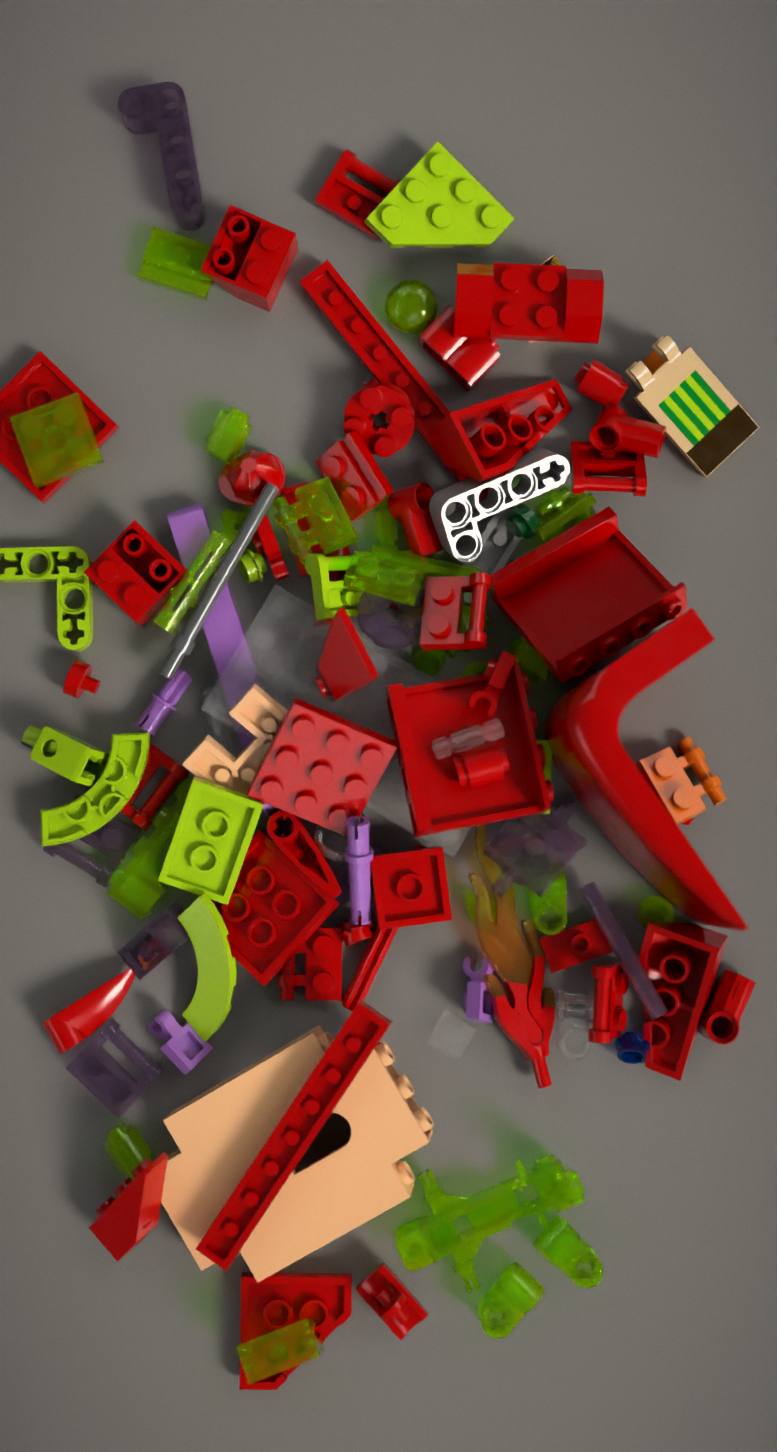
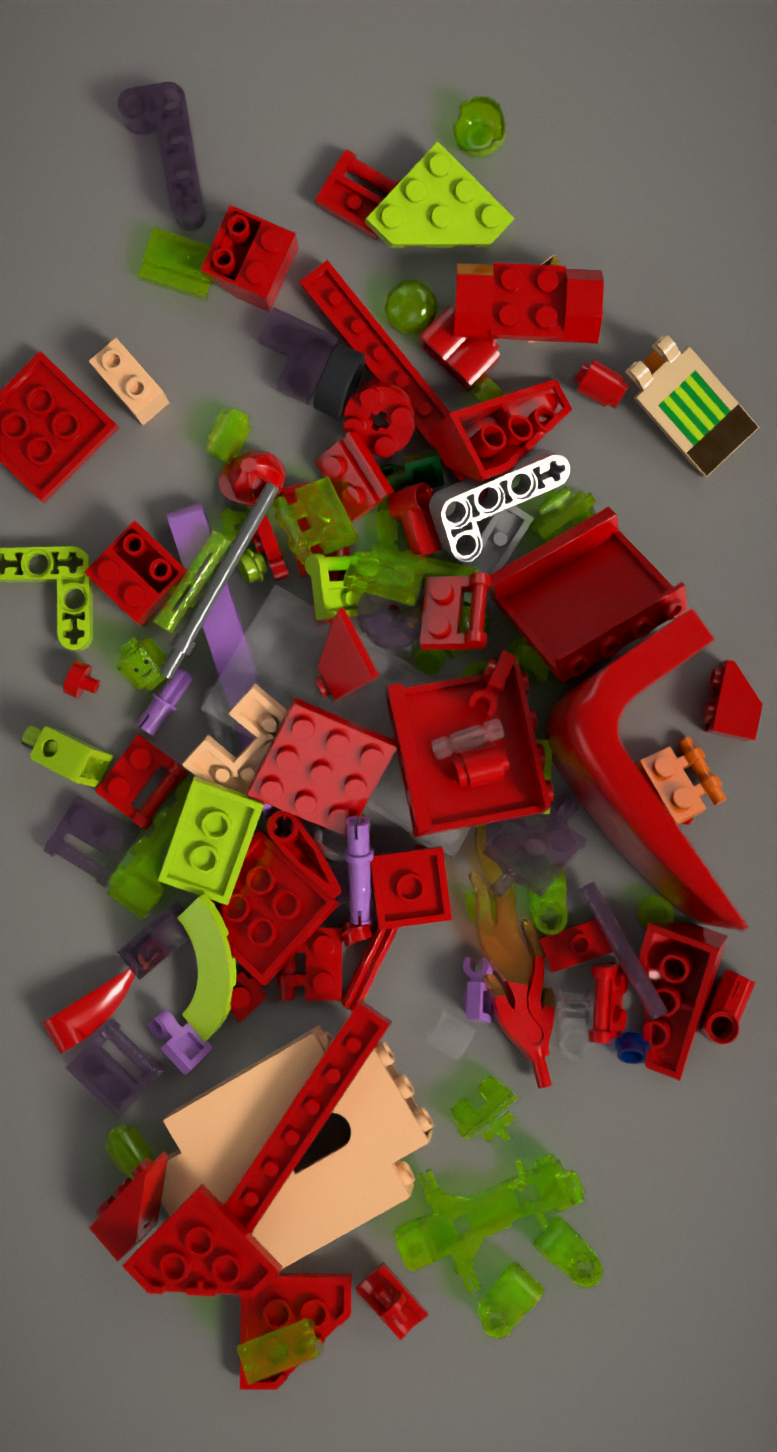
clear neon green plate [9,392,105,488] -> none
lime tile [40,733,150,846] -> none
dark green plate [505,504,539,539] -> none
red plate [569,441,647,497] -> none
red piece [589,405,667,458] -> none
none -> light nougat brick [89,338,169,426]
none -> clear neon green head [116,637,167,691]
none -> red plate [122,1183,283,1298]
none -> red plate [230,969,268,1023]
none -> clear purple plate [258,307,339,405]
none -> black tyre [313,344,366,419]
none -> dark green plate [379,448,445,490]
none -> clear neon green hips [451,1076,519,1143]
none -> clear neon green hair [453,96,507,158]
none -> clear neon green plate [472,374,505,402]
none -> red slope [702,659,763,741]

